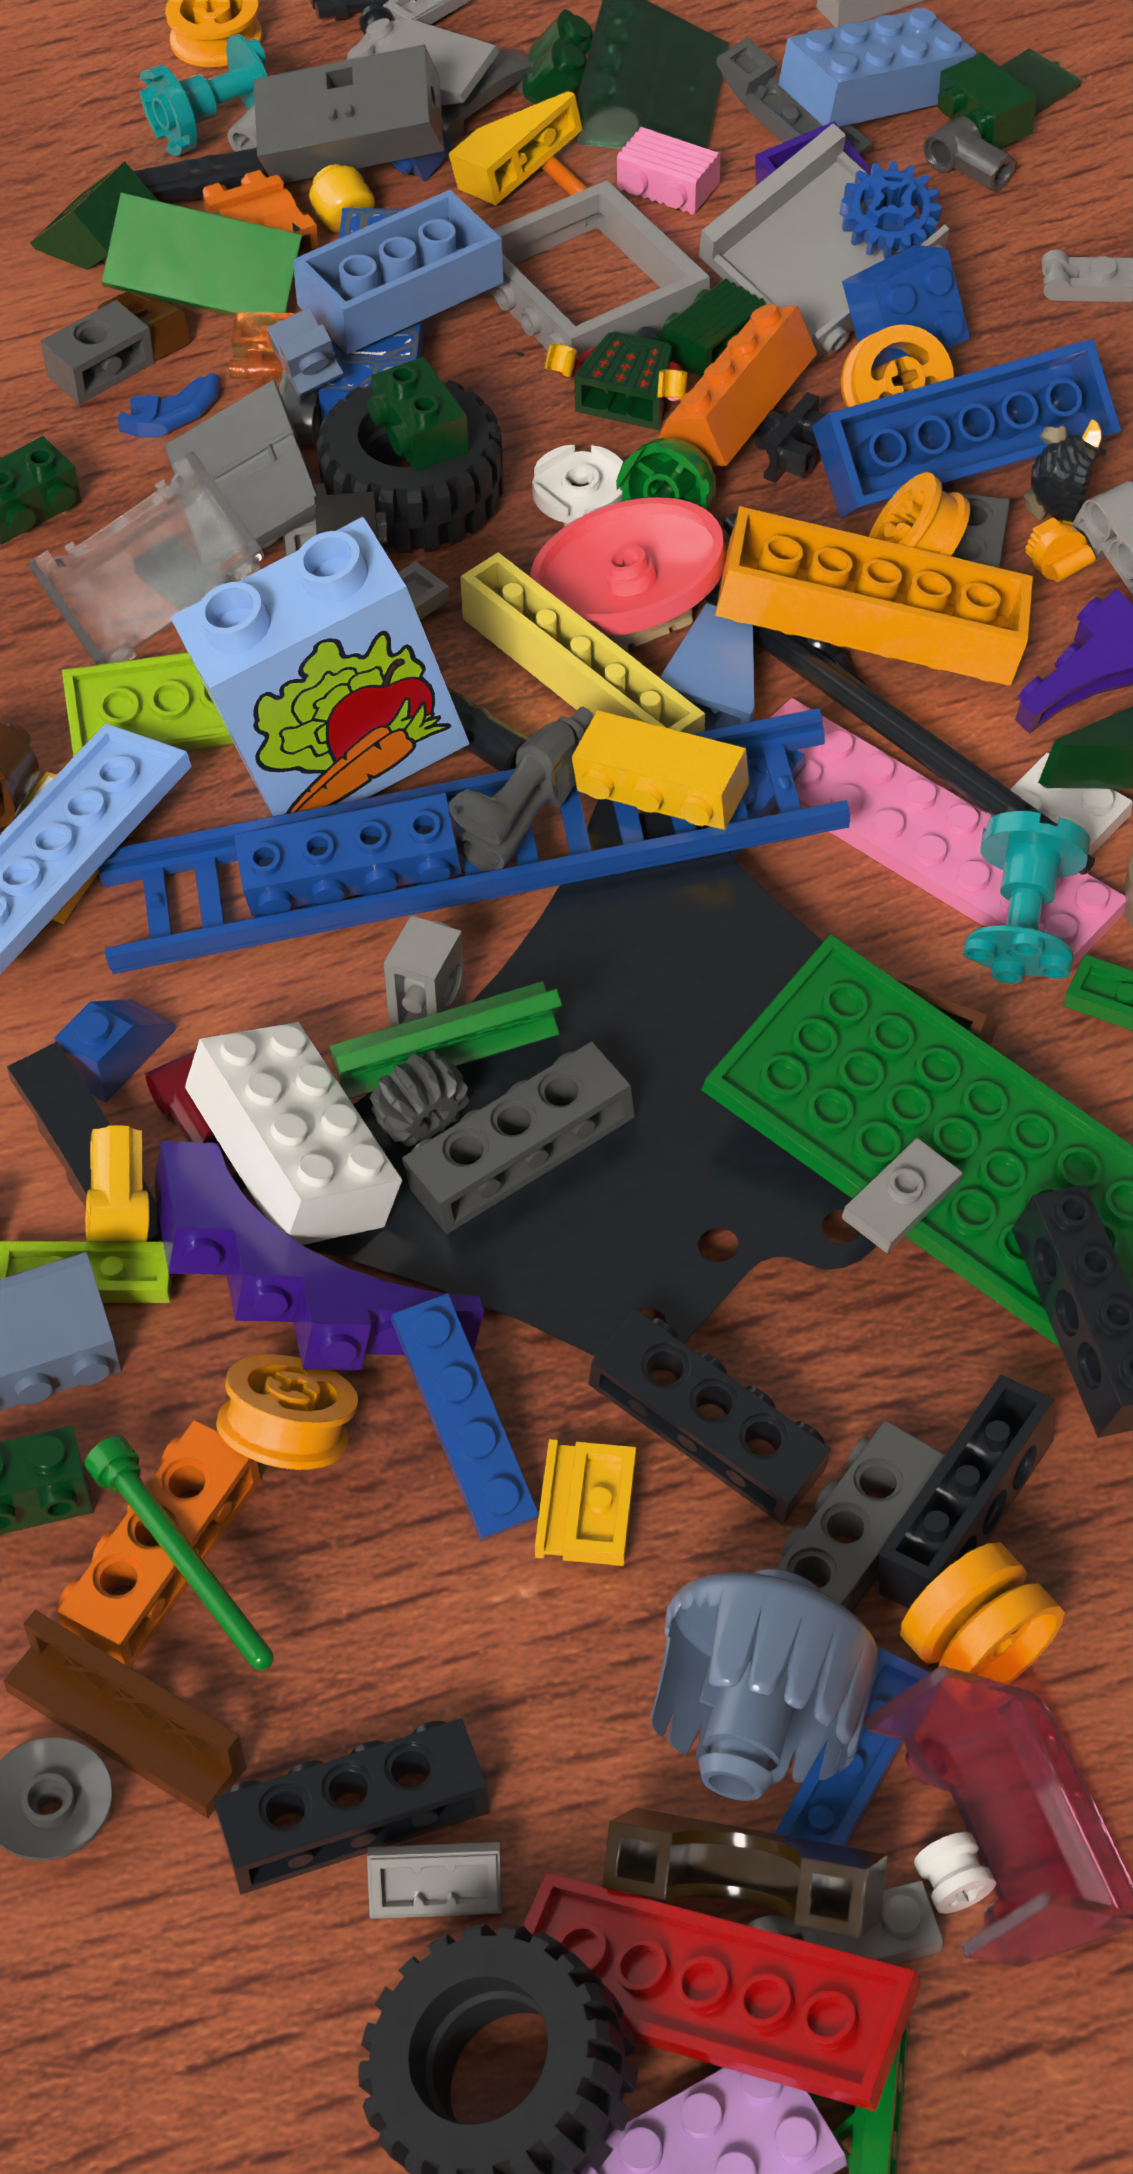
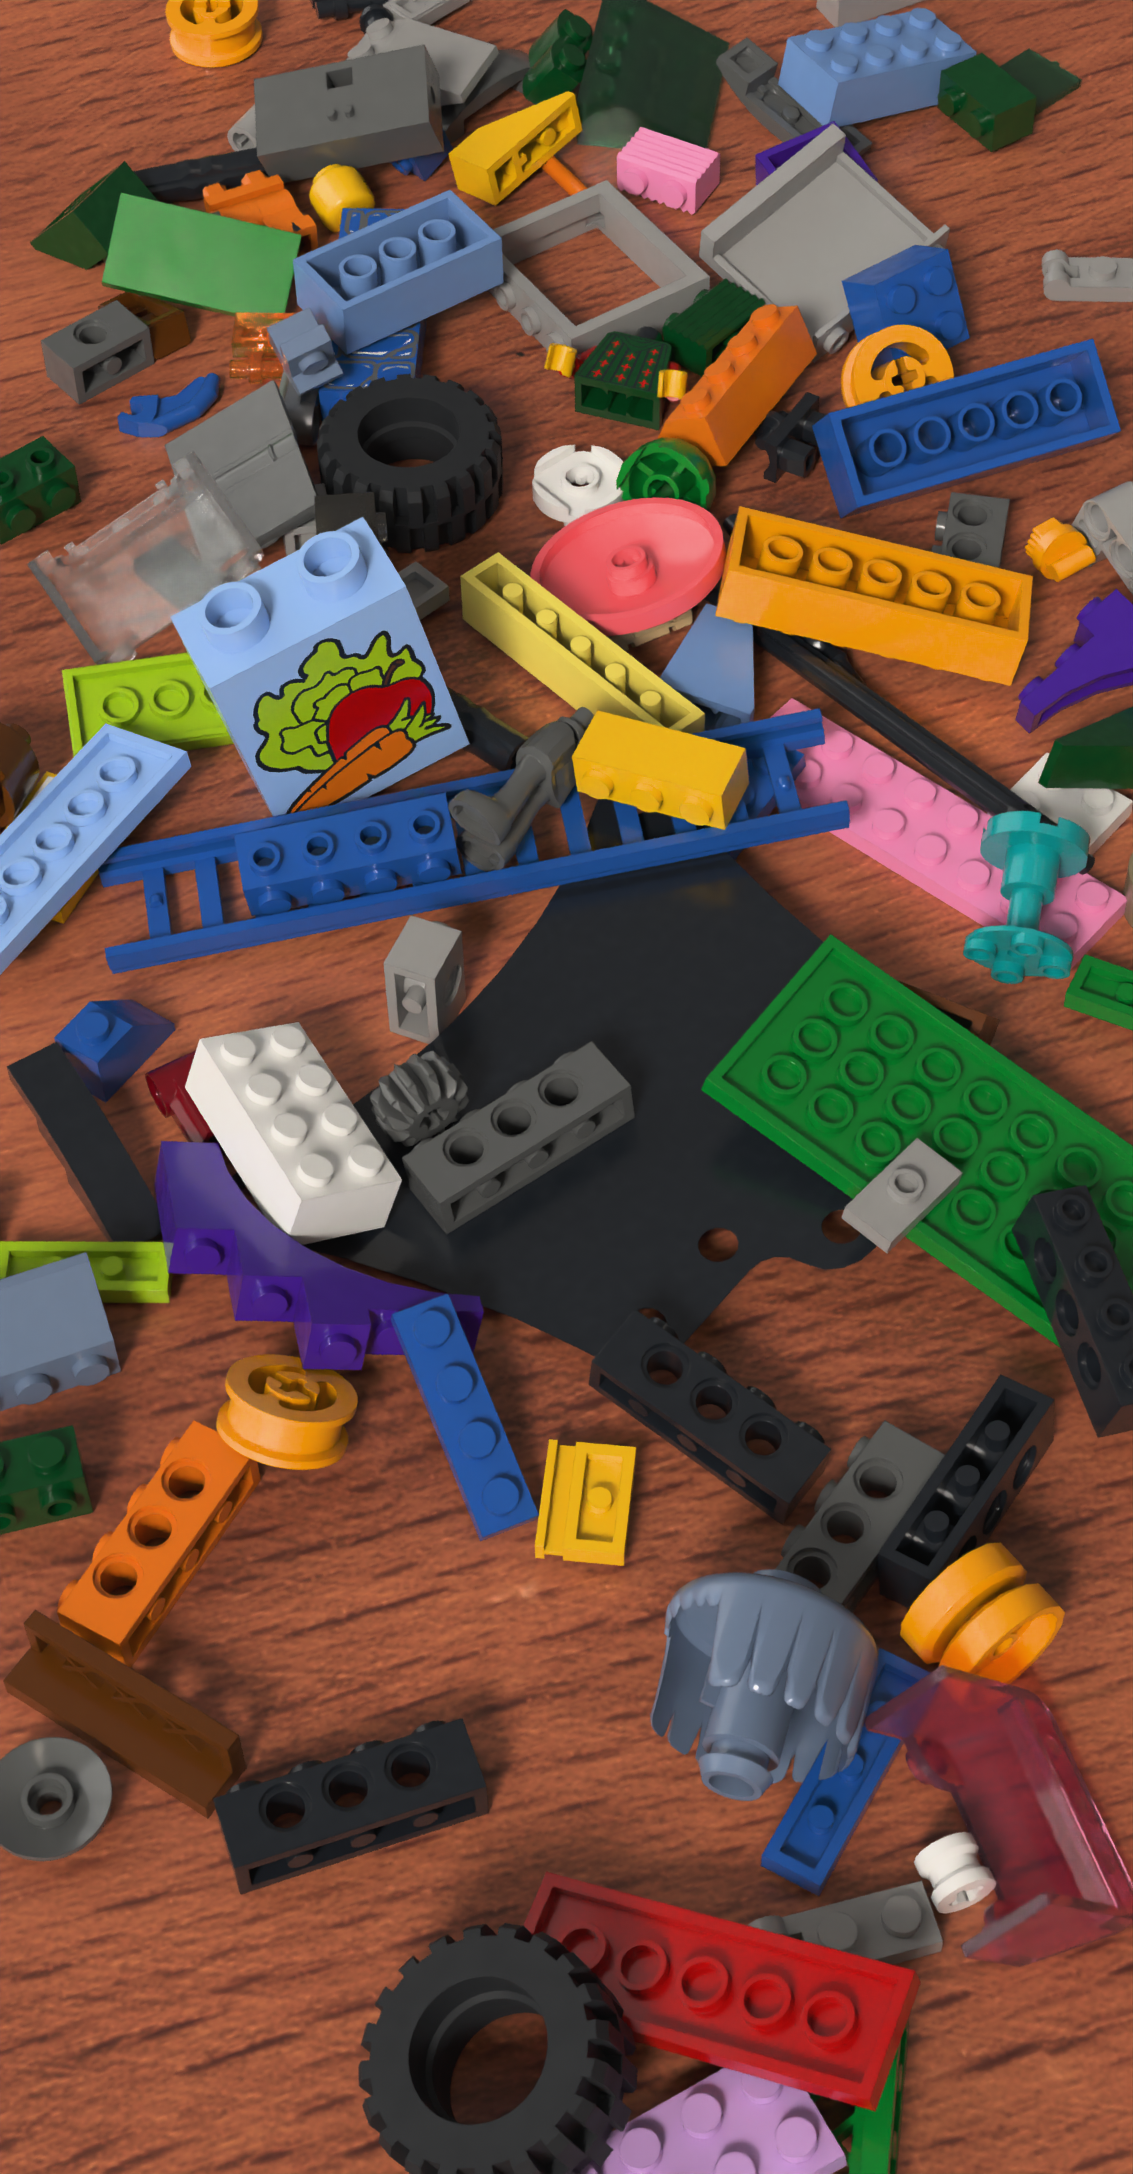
green piece [84,1435,274,1671] -> none
yellow piece [85,1125,149,1242] -> none
teal piece [139,34,268,156] -> none
green fence [329,981,562,1100] -> none
dark green brick [367,357,469,472] -> none
light grey plate [367,1842,502,1919] -> none
dark brown arch [602,1808,888,1938] -> none
blue gear [840,161,942,259] -> none
light orange wheel [869,472,970,556] -> none
flat silver piece [923,116,1016,193] -> none
black hair [1024,419,1106,525] -> none

